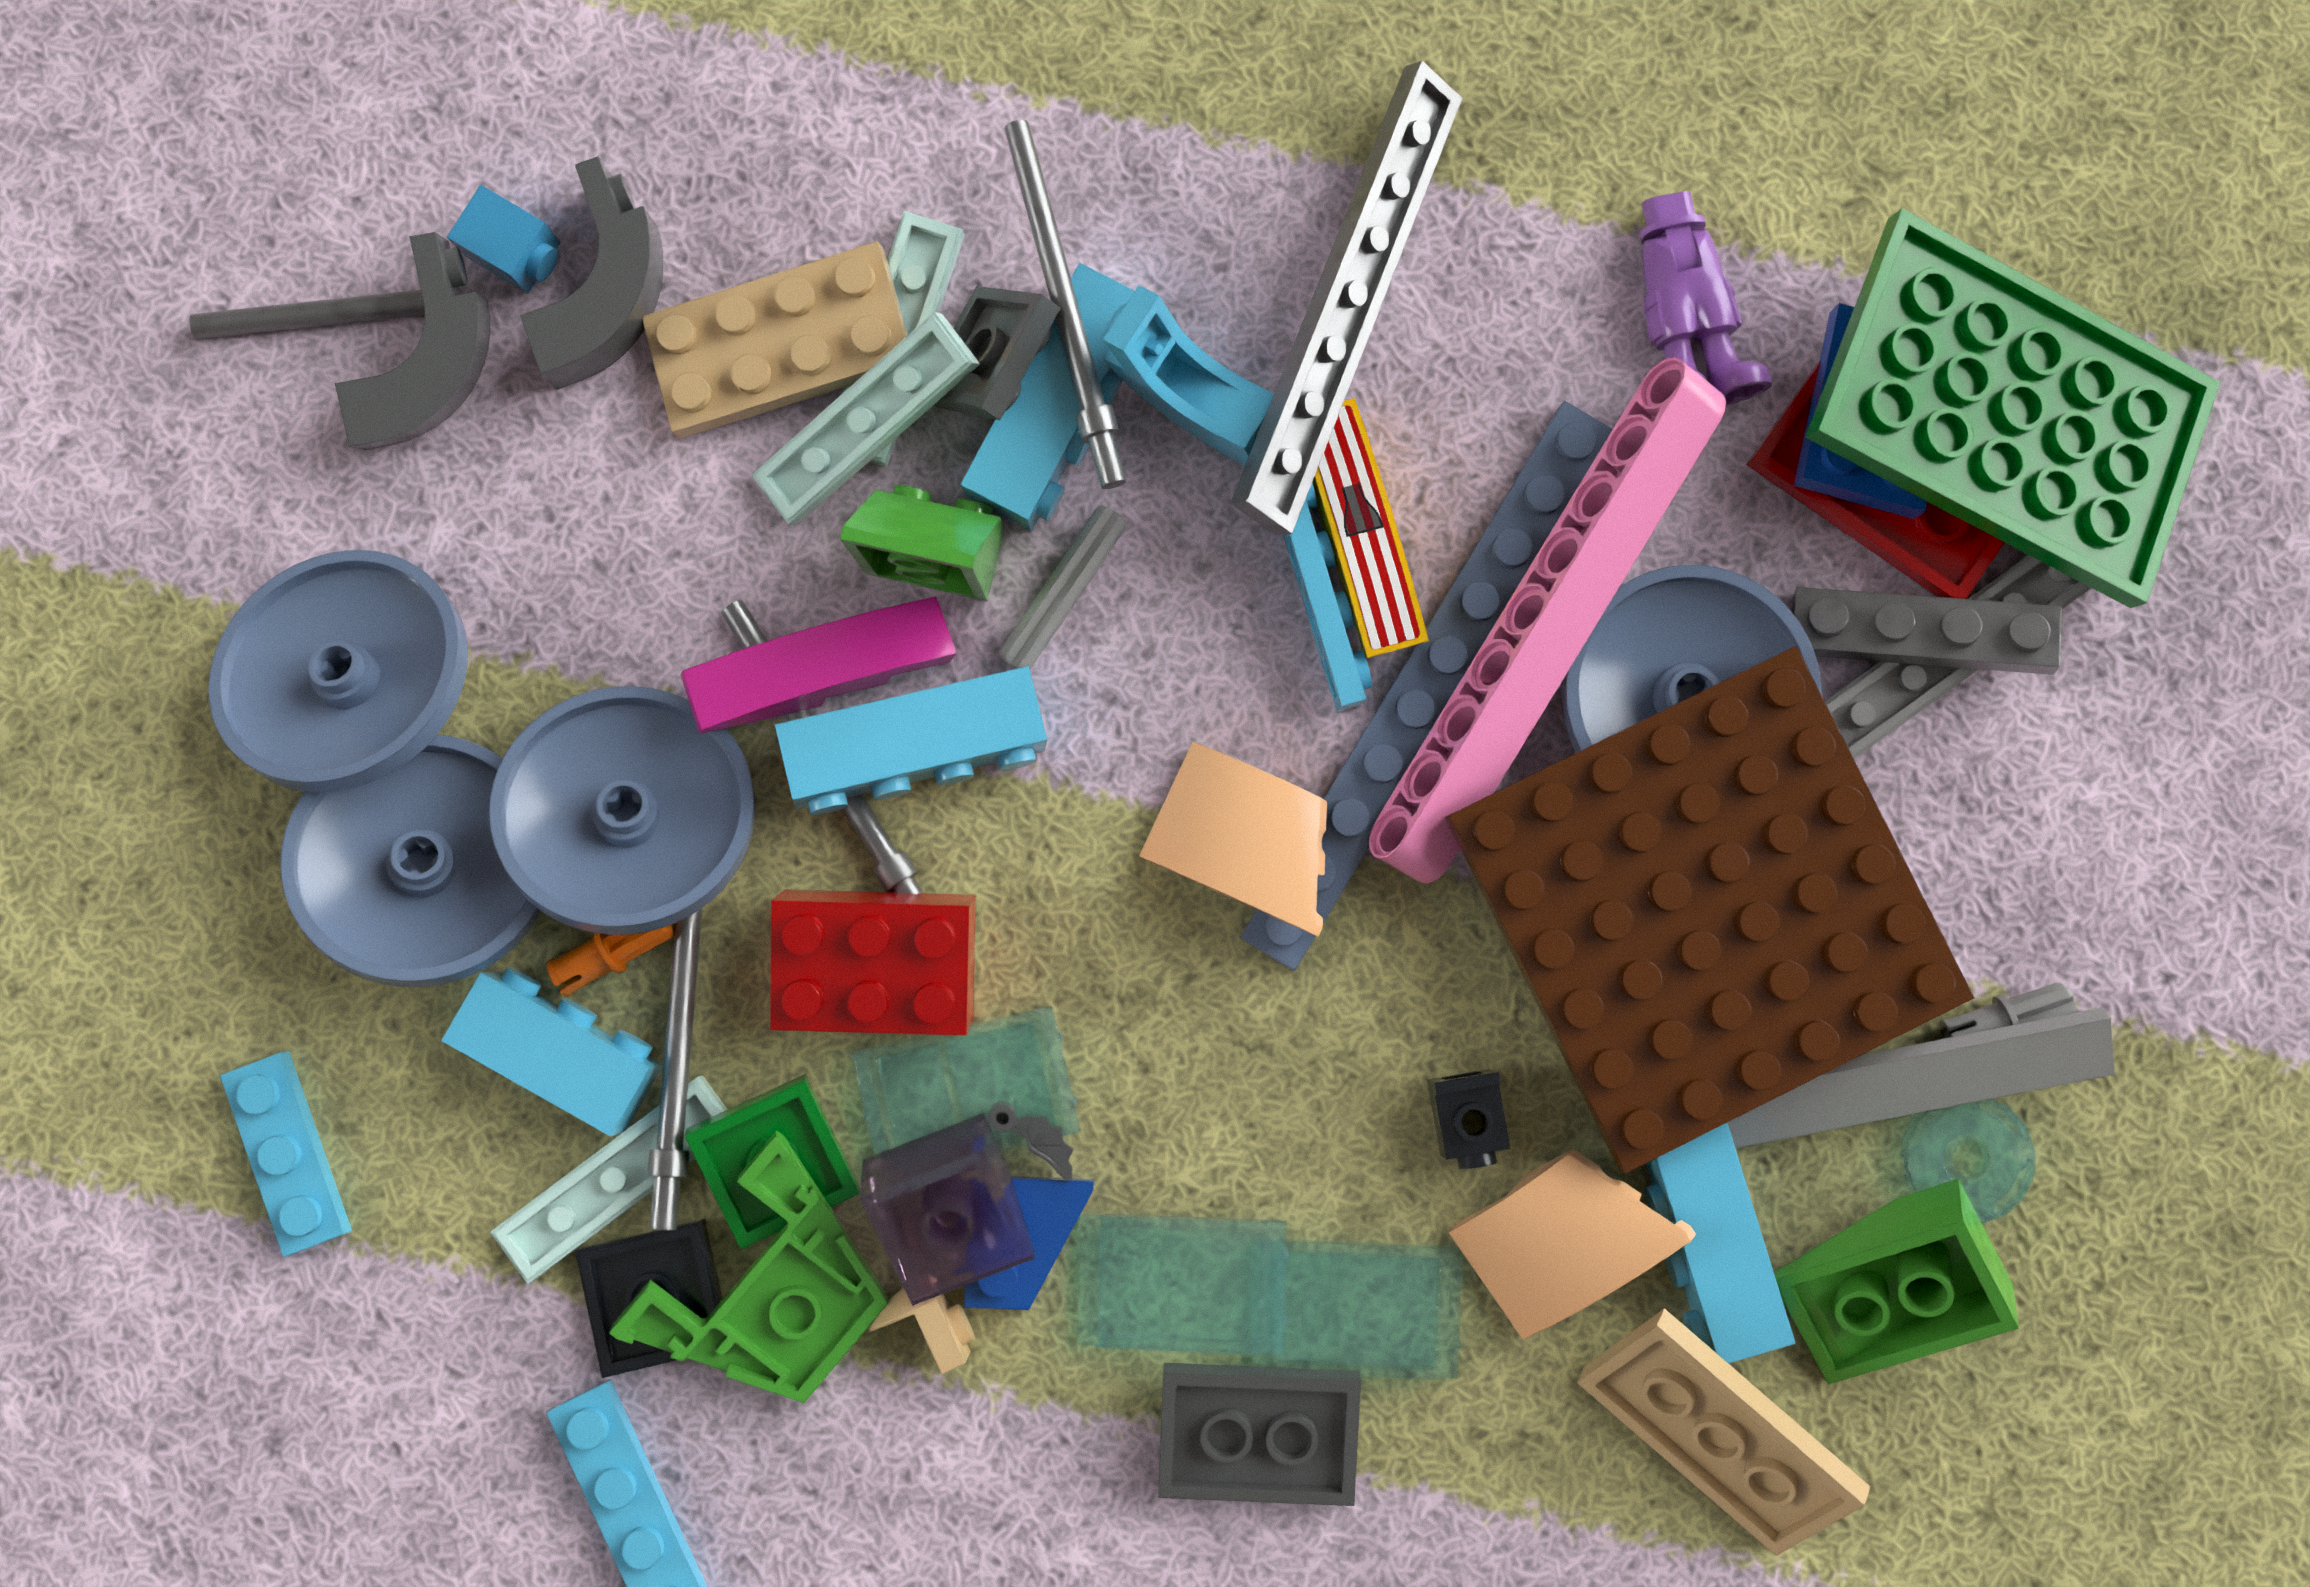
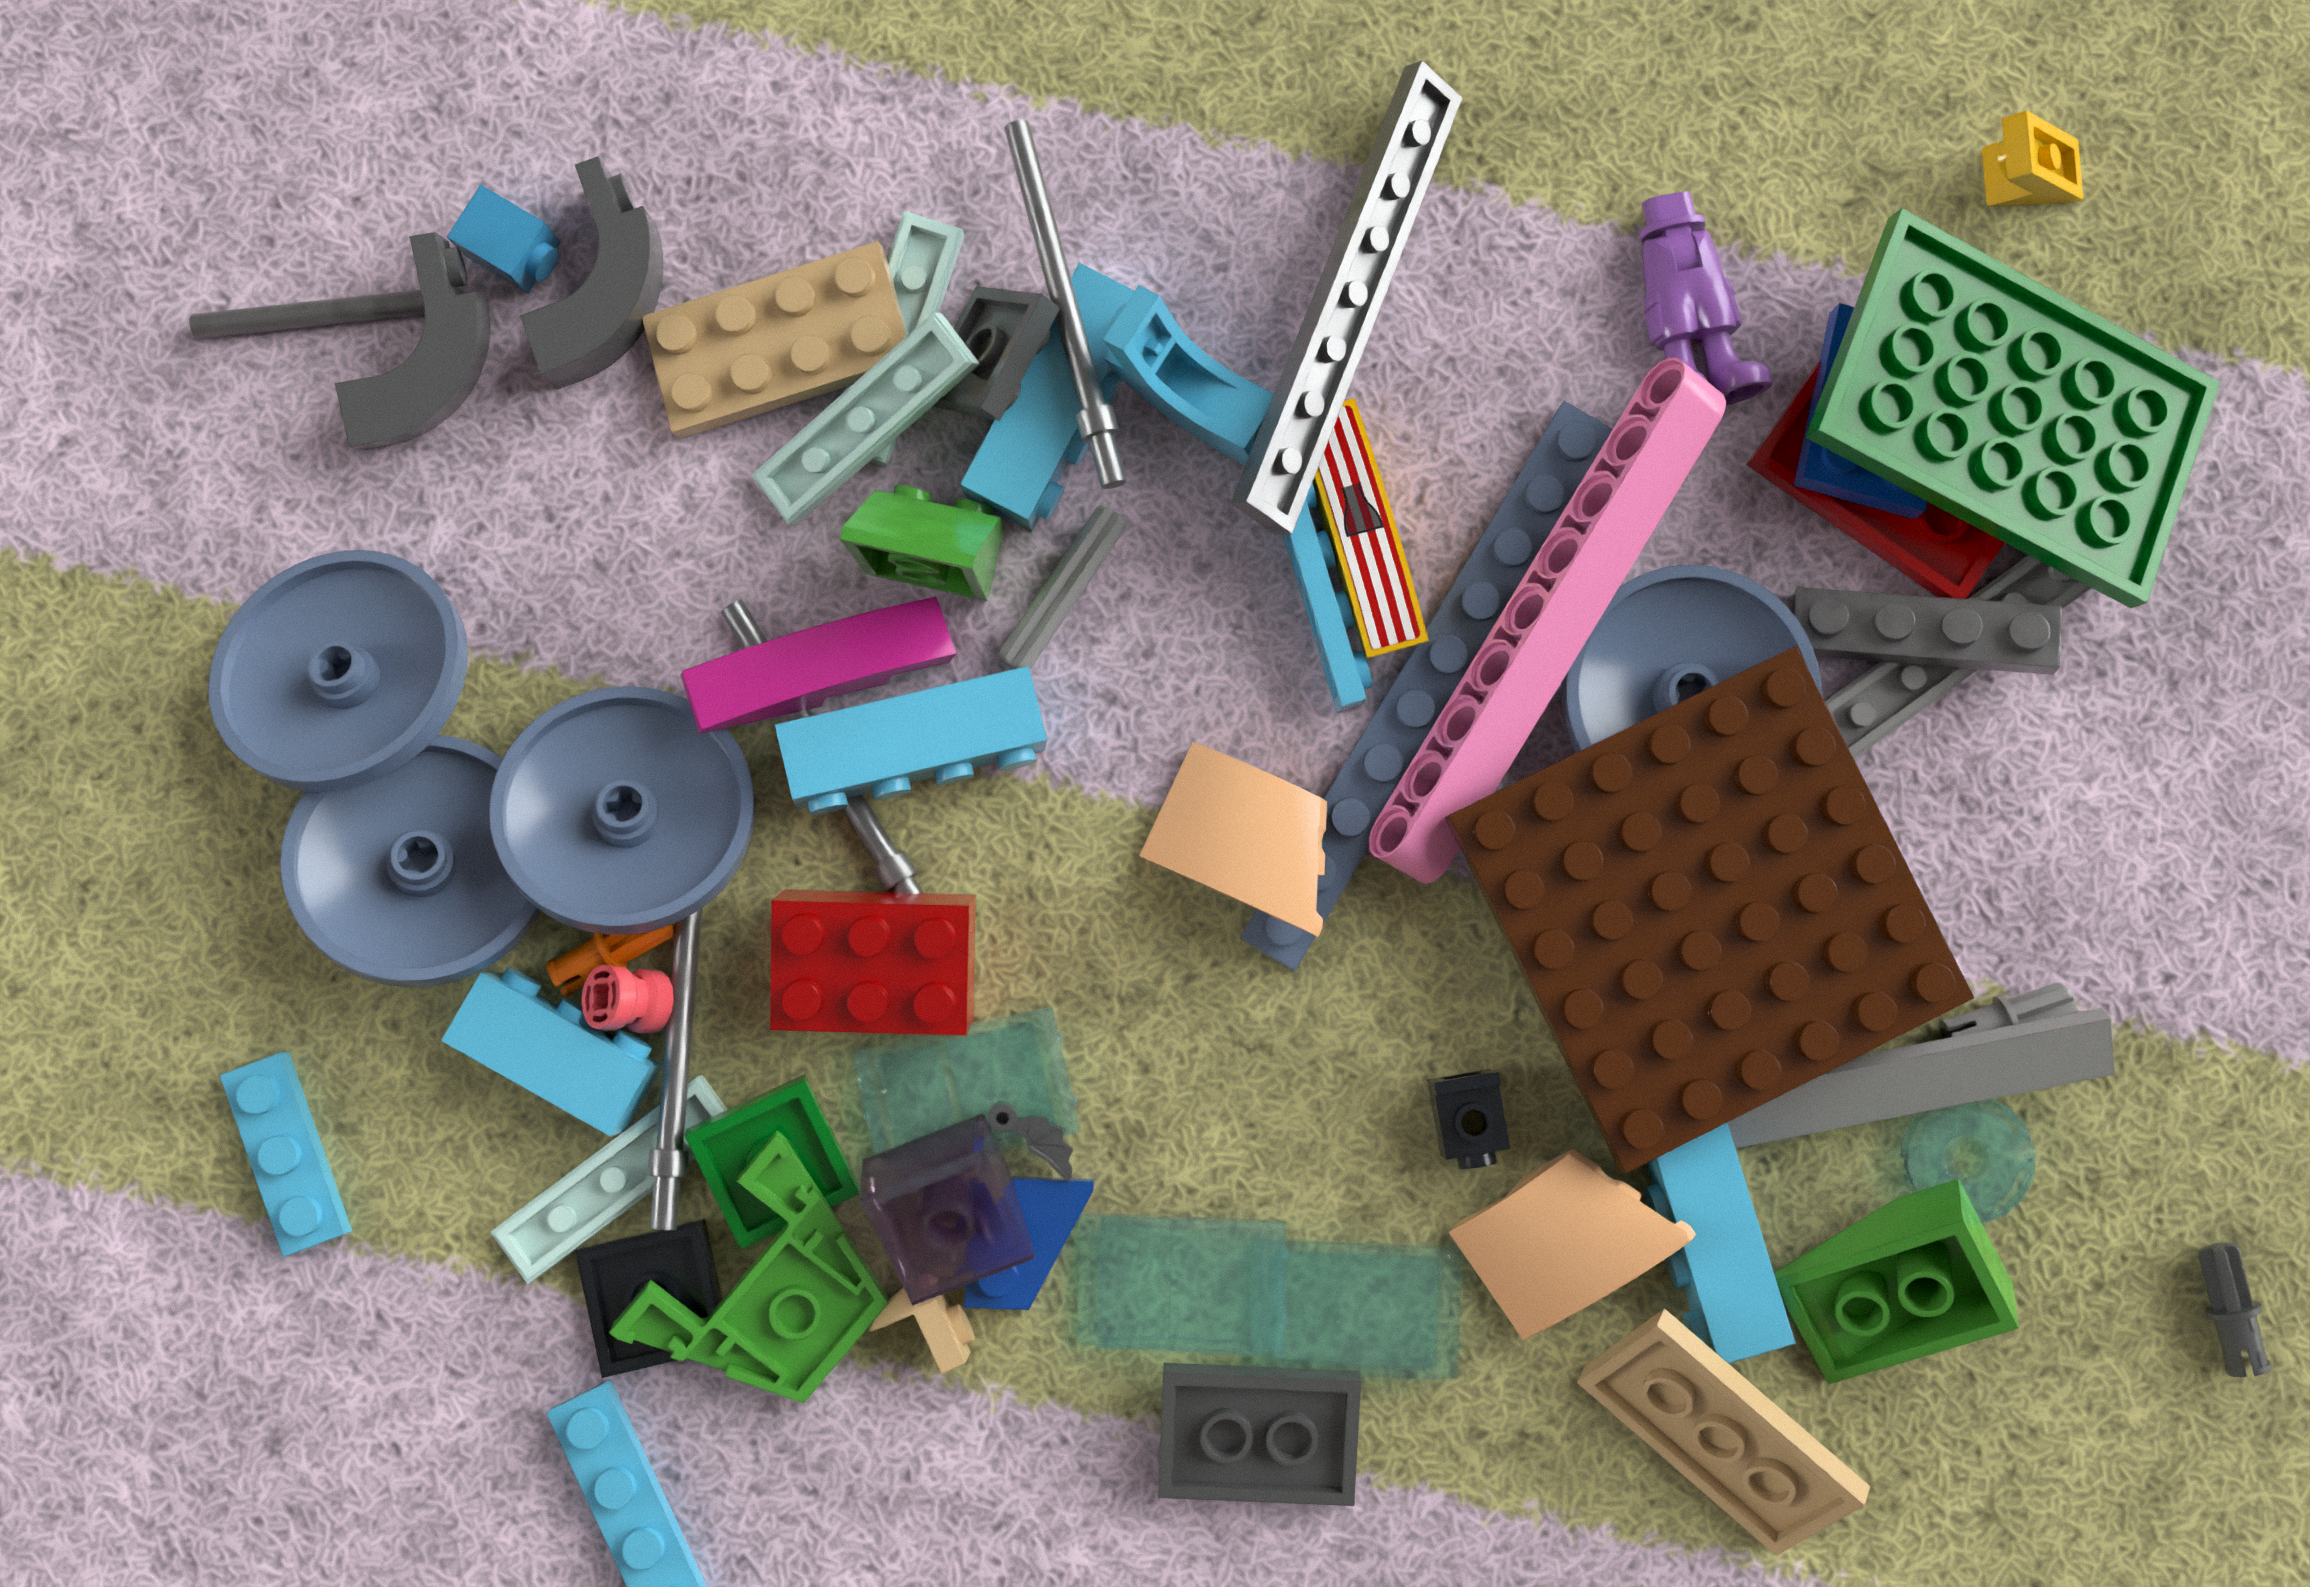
none -> coral wheel [581,964,674,1034]
none -> yellow slope [1982,110,2083,207]
none -> dark grey axle [2198,1242,2272,1377]

